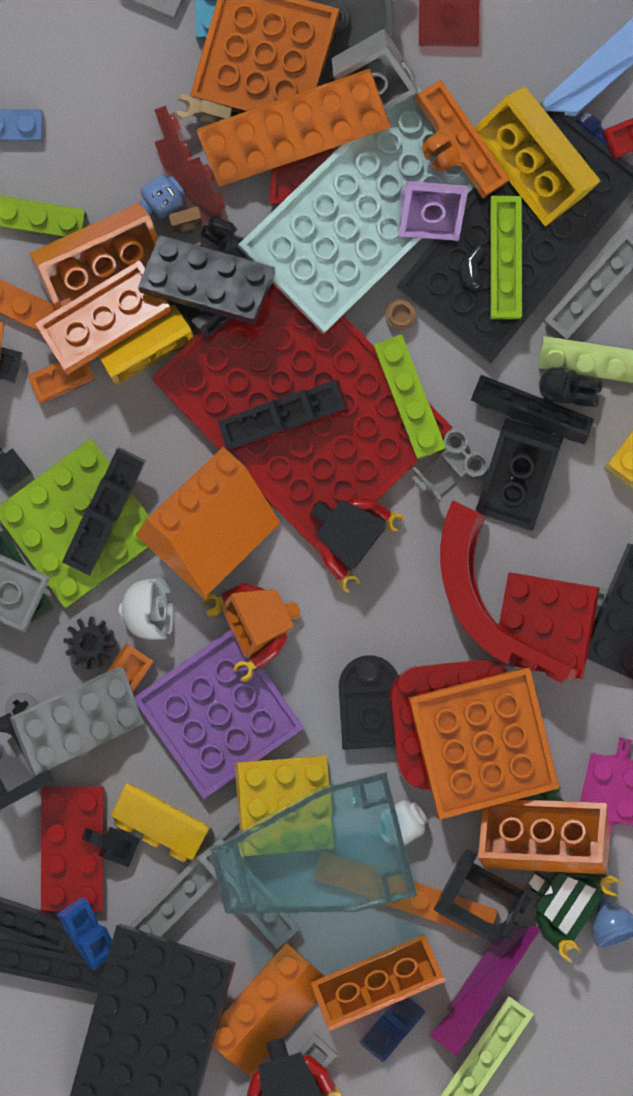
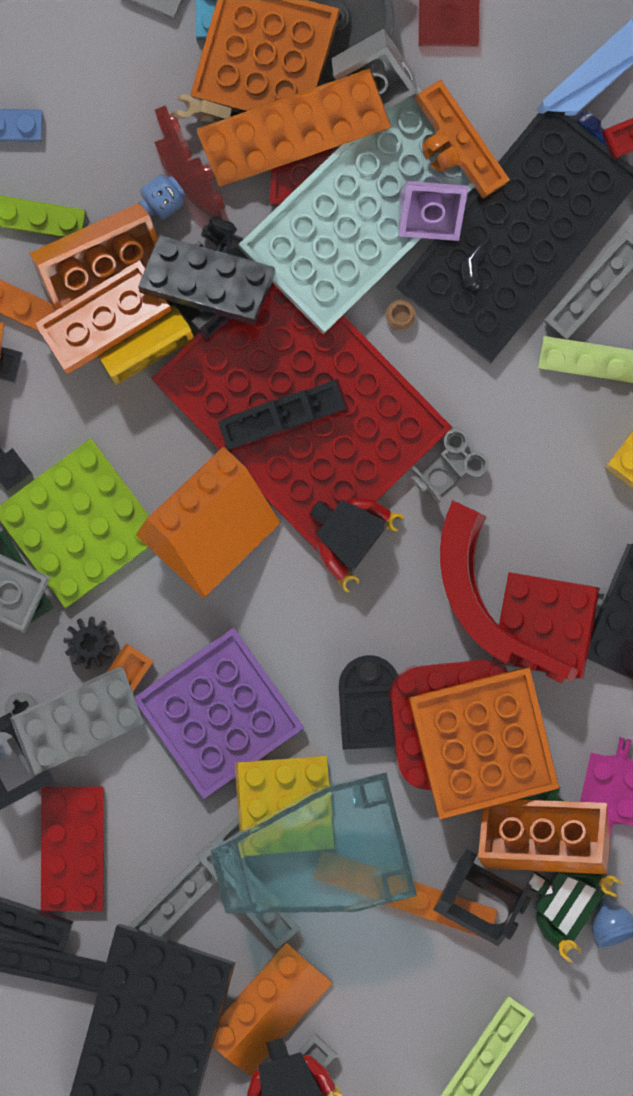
orange plate [27,362,96,405] -> none
blue slope [57,897,112,970] -> none
black slope [62,447,147,576] -> none
black plate [81,827,140,867] -> none
yellow slope [111,783,211,863] -> none
white cylinder [119,577,174,640] -> none
medium nougat plate [169,206,202,234] -> none
orange torso [203,583,300,682] -> none
orange slope [310,934,445,1031] -> none
clear blue slope [359,997,425,1063] -> none
lime plate [373,334,446,460] -> none
white head [380,800,428,846] -> none
magenta wedge [429,925,541,1056] -> none
black plate [470,375,594,445] -> none
yellow slope [474,86,601,226] -> none
black slope [475,419,564,531] -> none
lime plate [490,196,522,319] -> none
black piece [539,367,603,407] -> none

